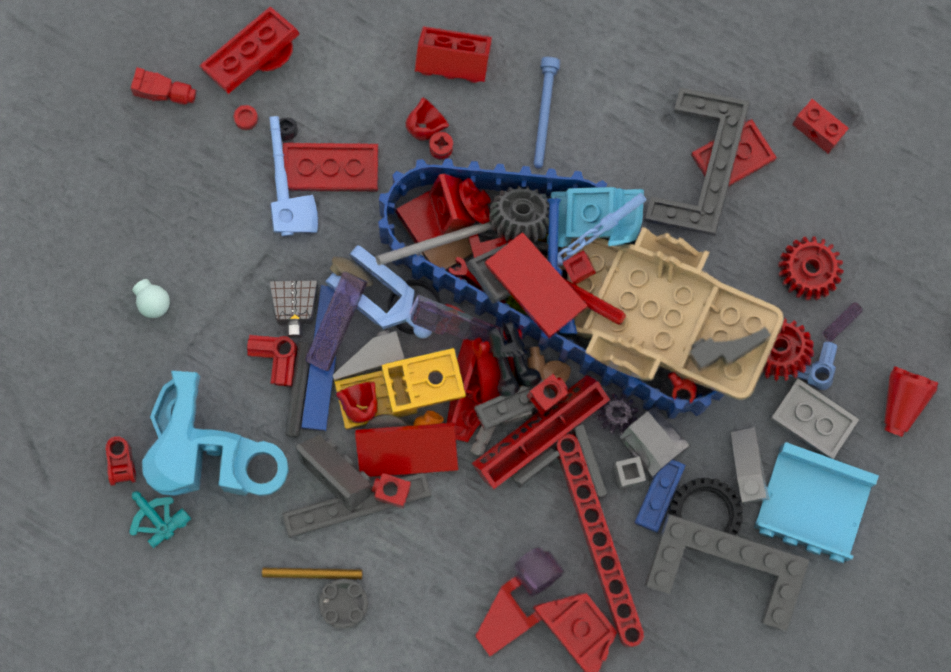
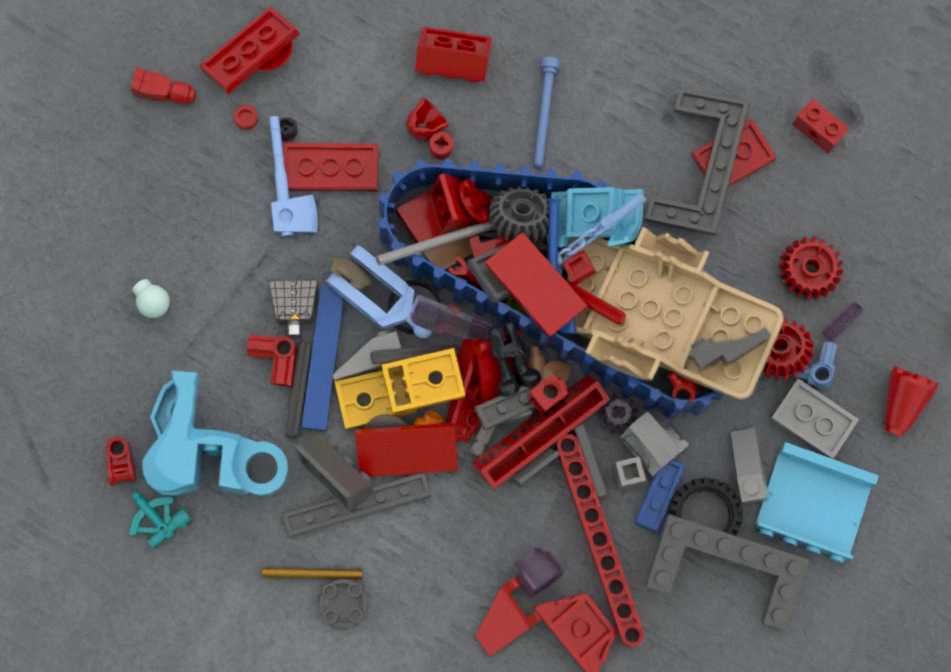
clear purple plate [305,272,368,371] -> none
red hair [336,381,378,423] -> none
red brick [372,473,411,509] -> none
none -> dark grey axle [370,344,460,364]

